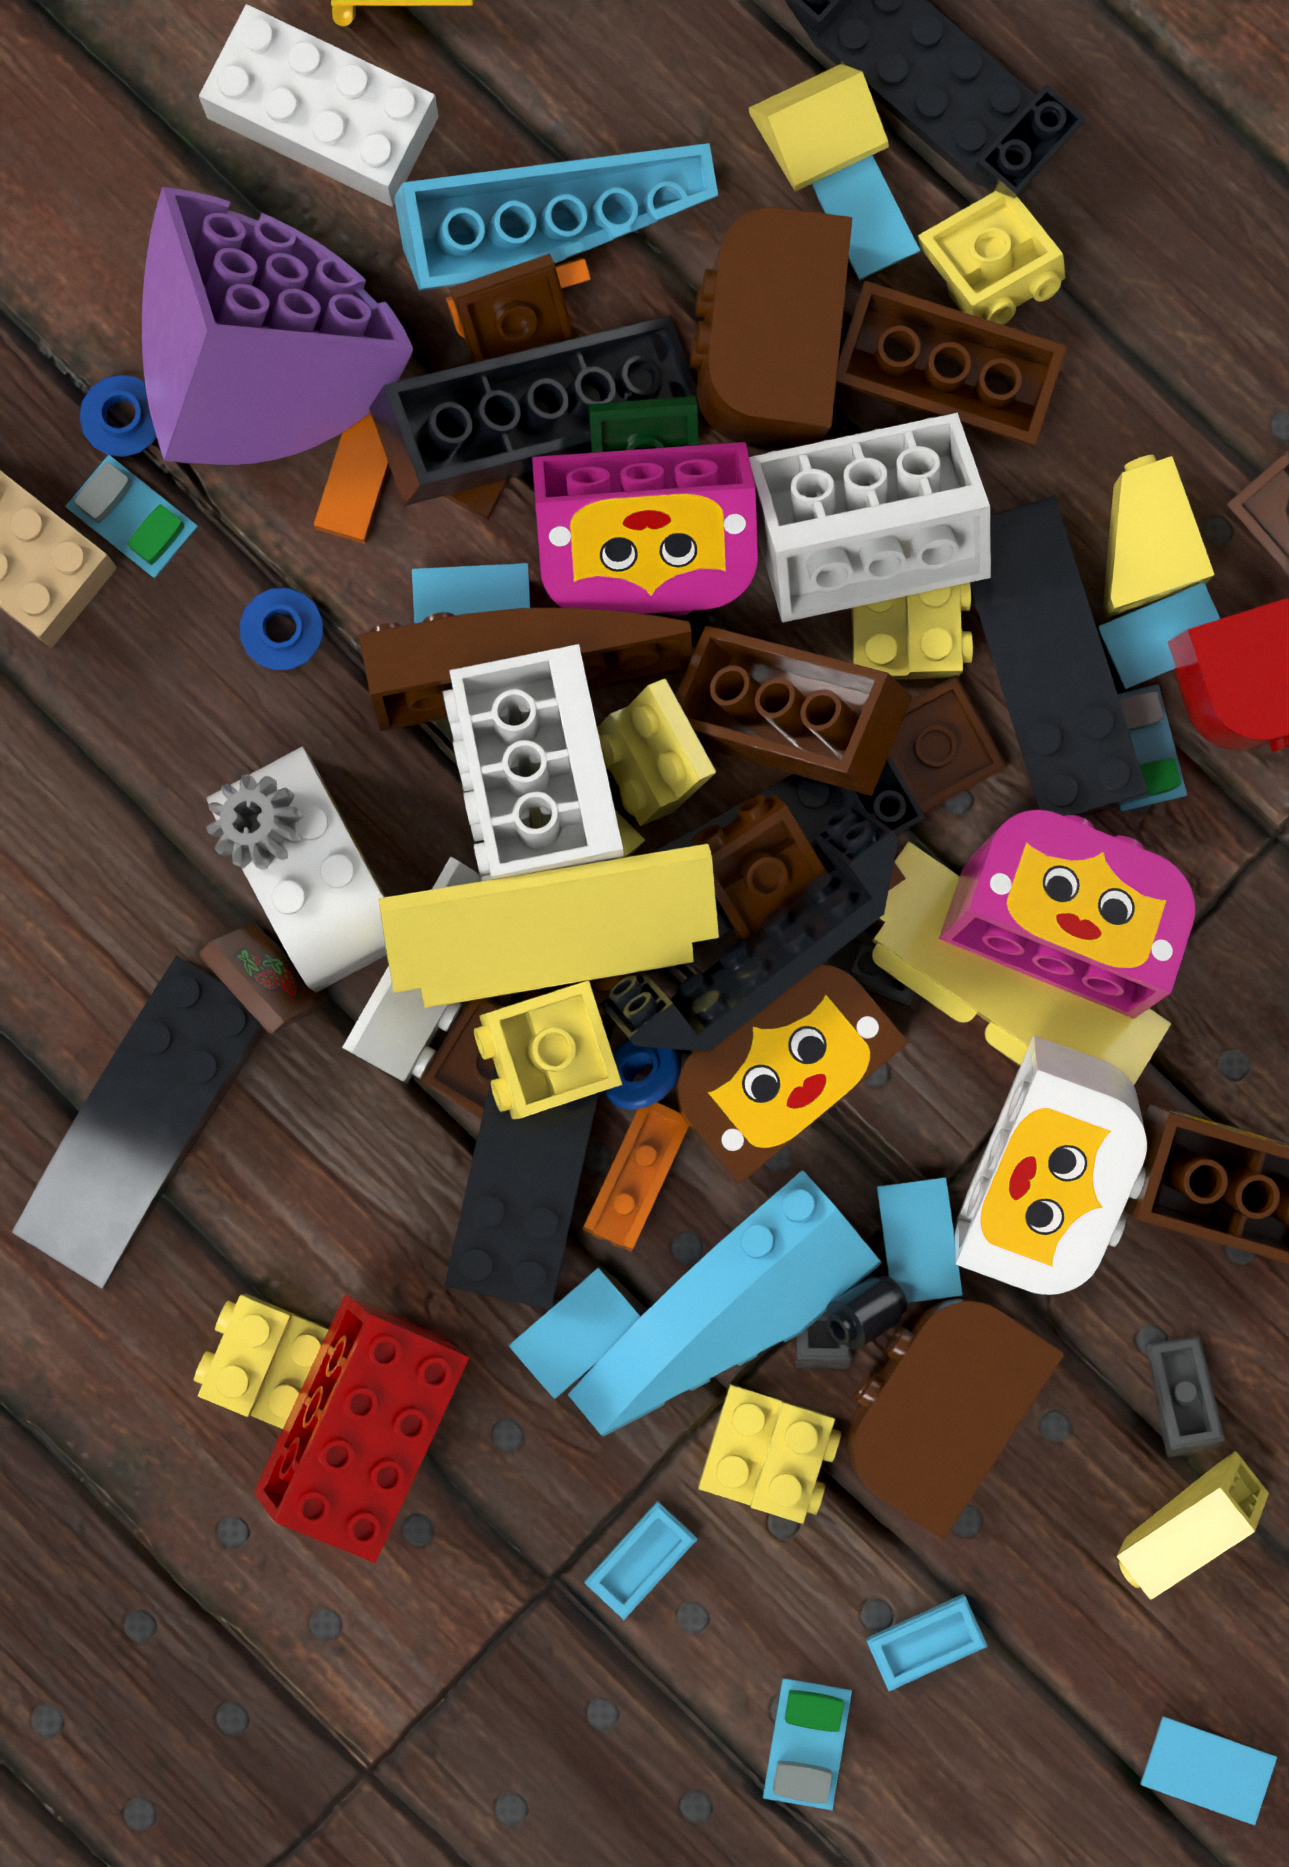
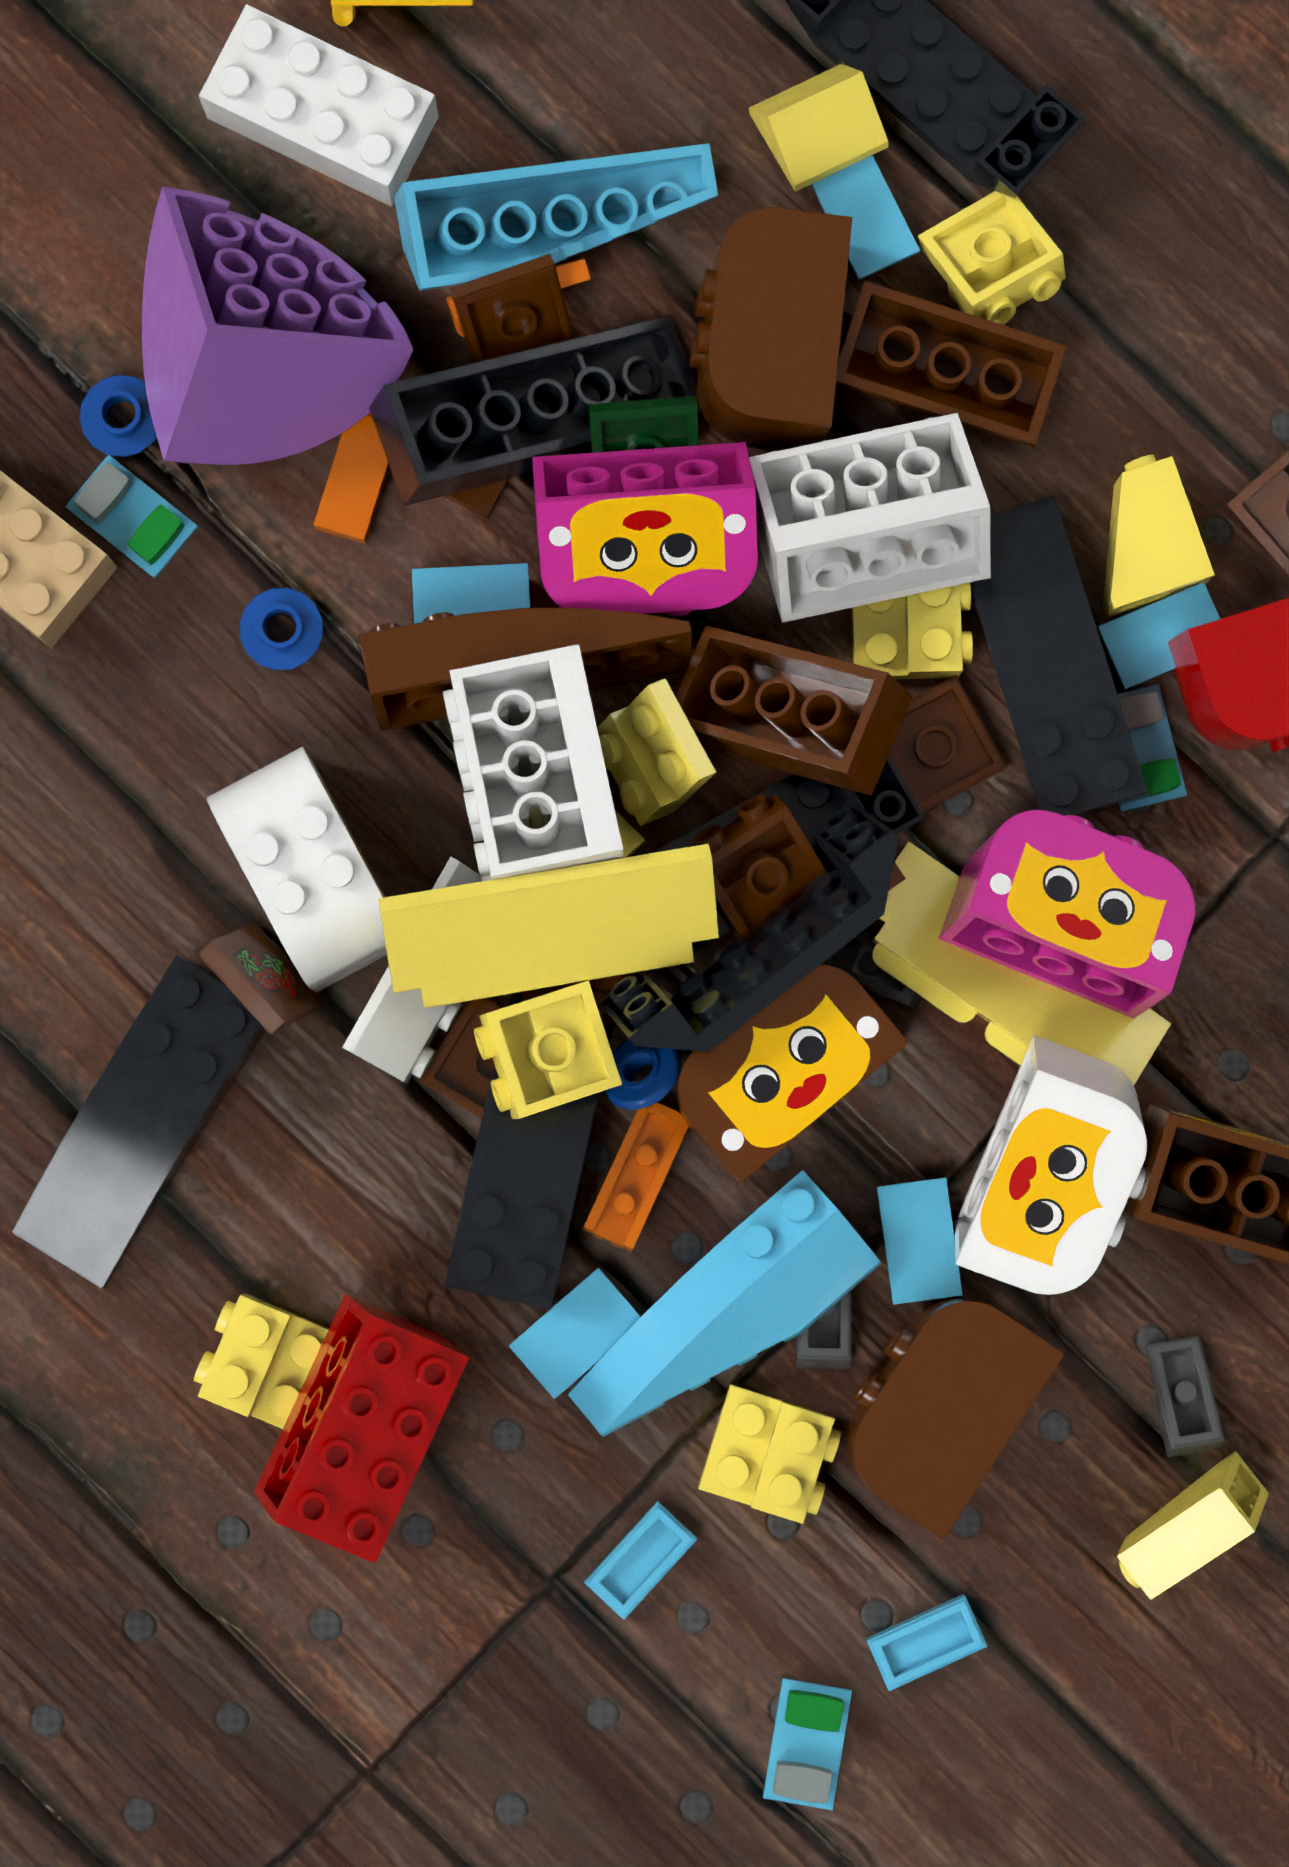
light grey gear [206,774,303,870] -> none
black brick [826,1276,907,1350] -> none
medium azure piece [1140,1716,1277,1825] -> none

